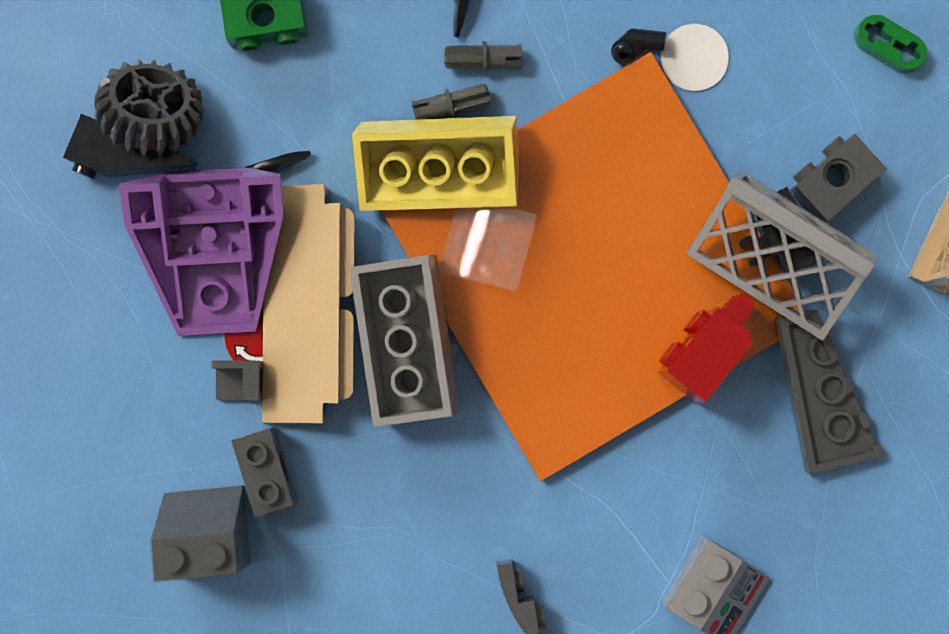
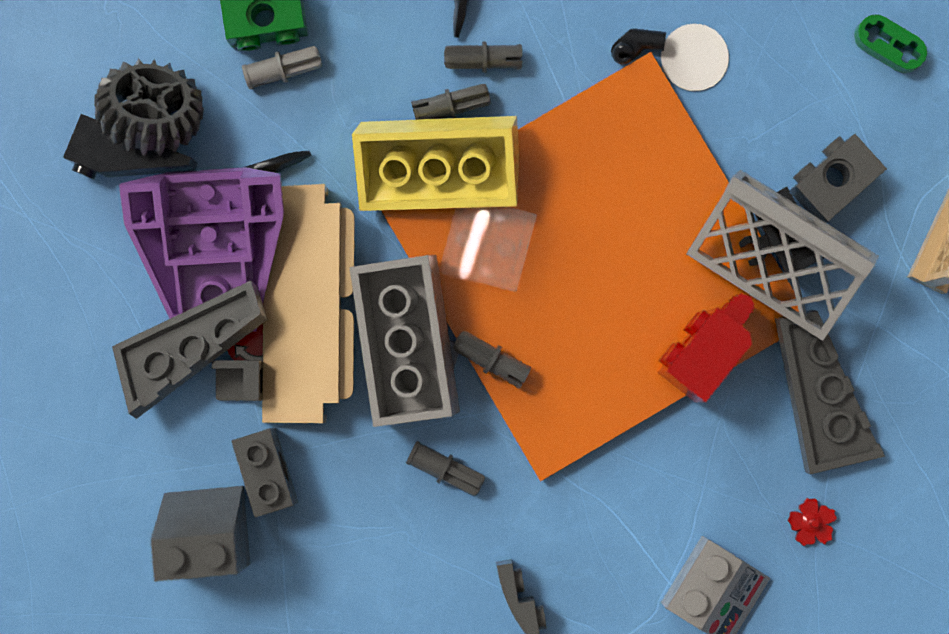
none -> dark grey wing [112,281,267,419]
none -> light grey axle [242,46,322,90]
none -> dark grey axle [406,441,485,496]
none -> dark grey axle [453,331,531,389]
none -> red plant [787,498,837,546]

